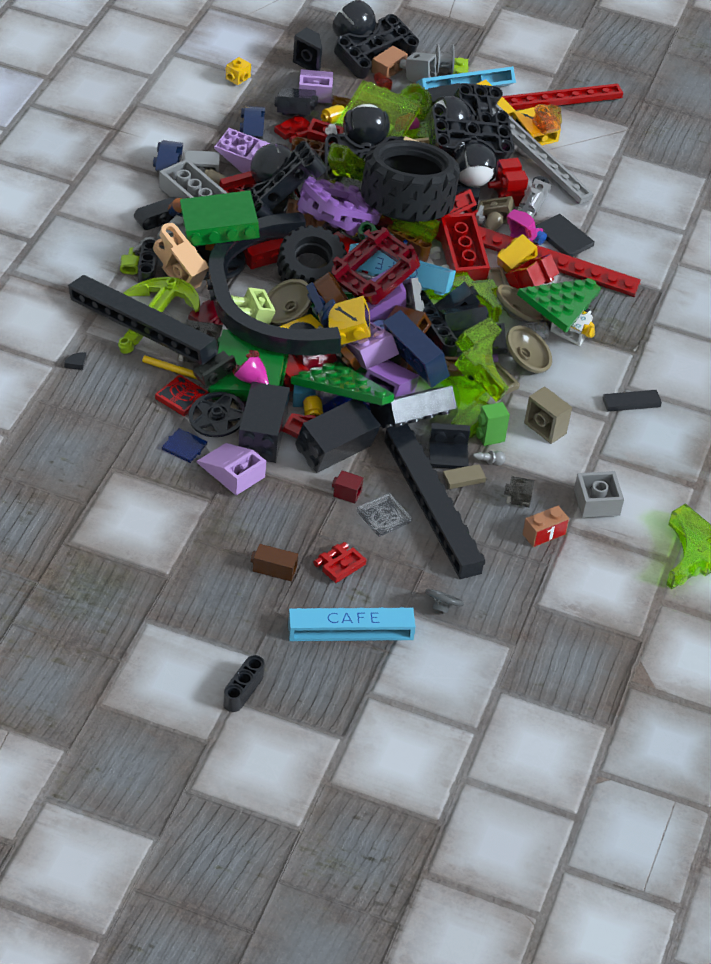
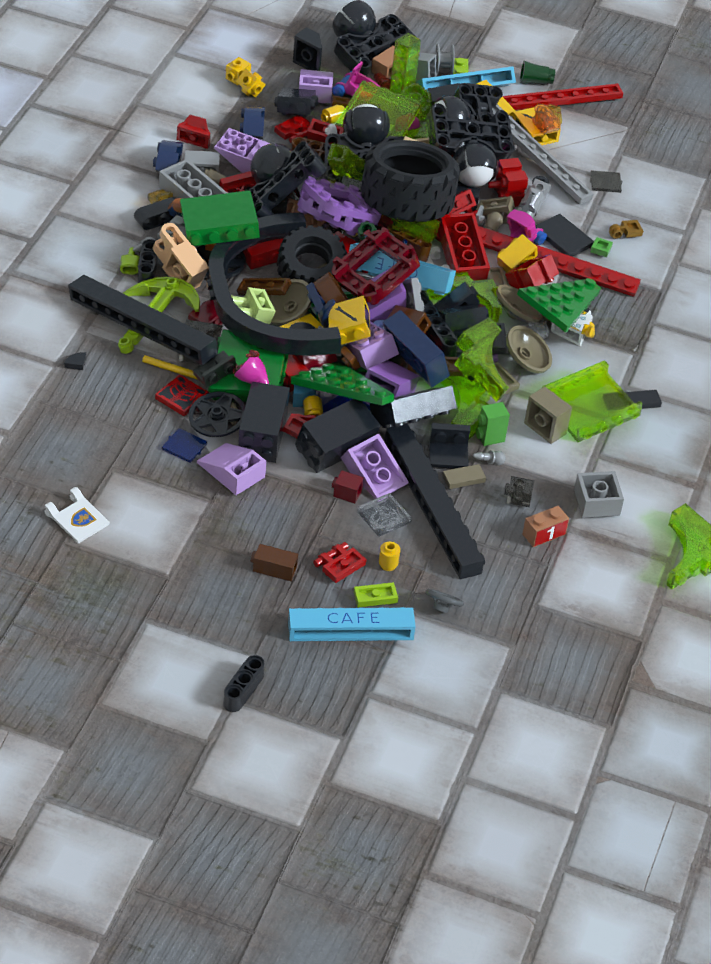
none -> white flag [44,487,110,544]
none -> clear yellow bracket [148,189,173,204]
none -> red slope [177,114,210,149]
none -> yellow brick [236,69,266,97]
none -> reddish brown tile [236,278,292,295]
none -> dark pink piece [332,61,380,102]
none -> lavender slope [341,434,409,501]
none -> lime plate [353,582,398,607]
none -> yellow brick [379,541,400,571]
none -> clear neon green brick [389,33,421,102]
none -> dark green plant [520,61,555,84]
none -> clear neon green panel [542,360,642,443]
none -> clear smoke piece [590,170,623,193]
none -> bright green plate [591,237,613,257]
none -> pearl gold plate [609,220,644,239]

